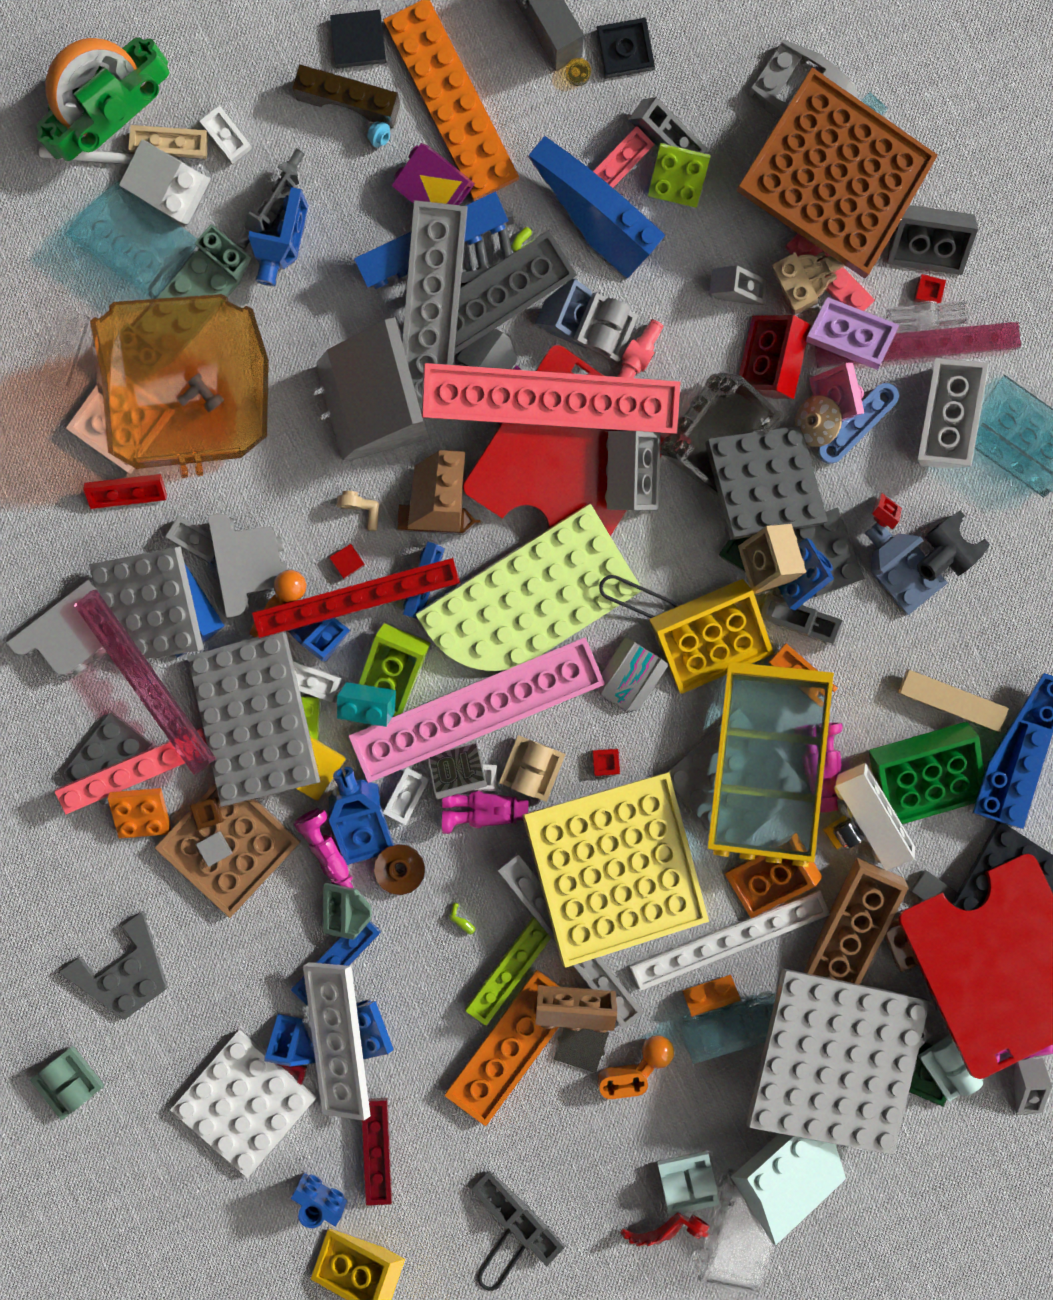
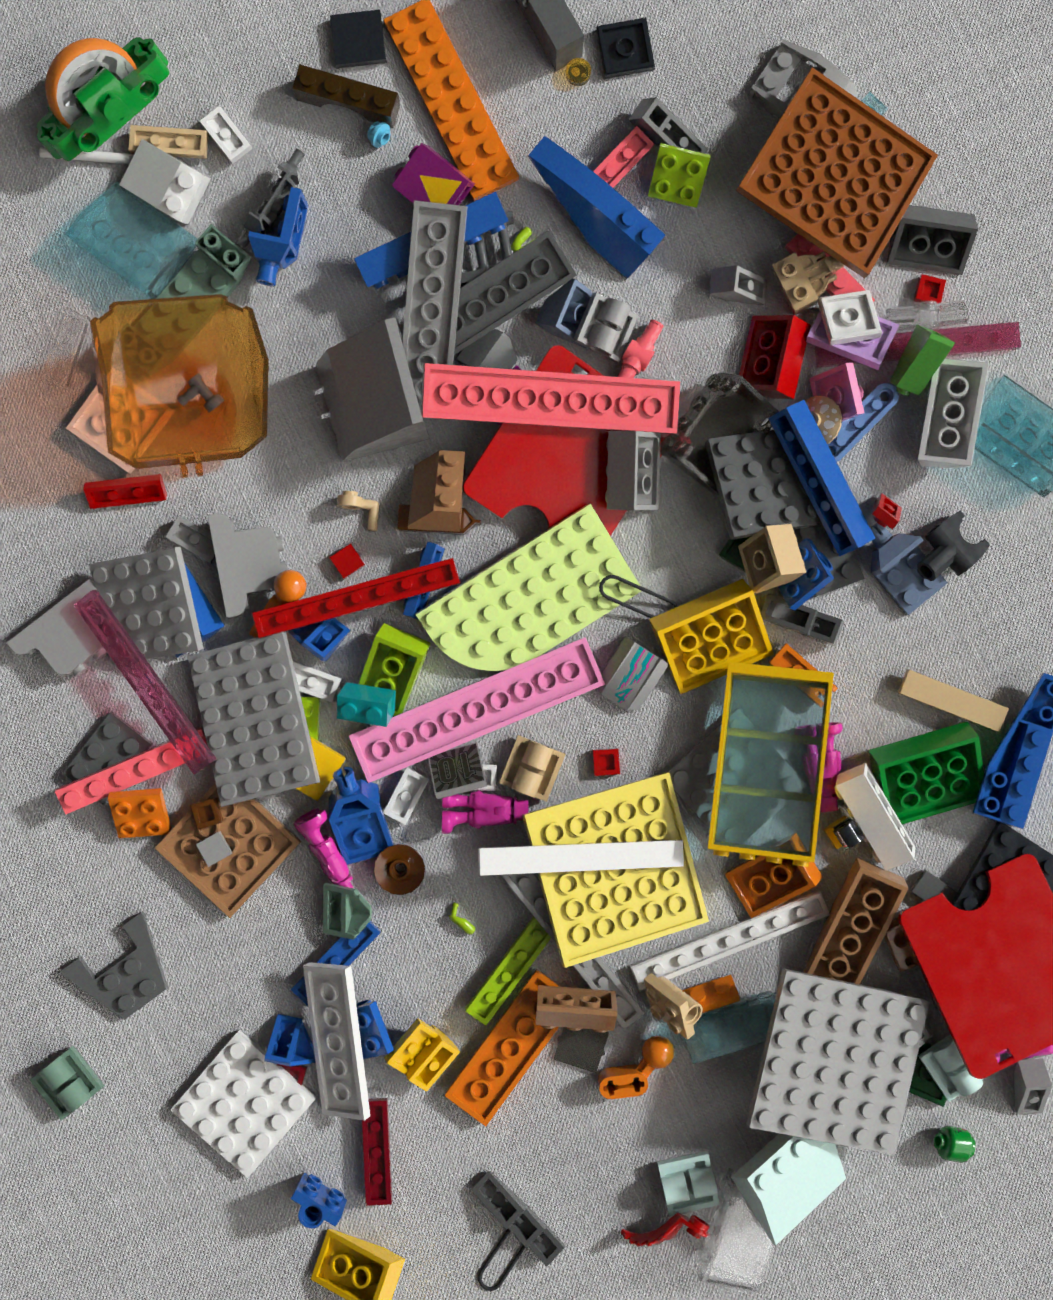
none -> yellow brick [384,1018,460,1092]
none -> white tile [478,840,684,876]
none -> tan plate [644,973,703,1040]
none -> blue brick [768,400,875,557]
none -> white tile [818,290,882,346]
none -> bright green slope [890,324,955,396]
none -> green head [934,1125,976,1163]

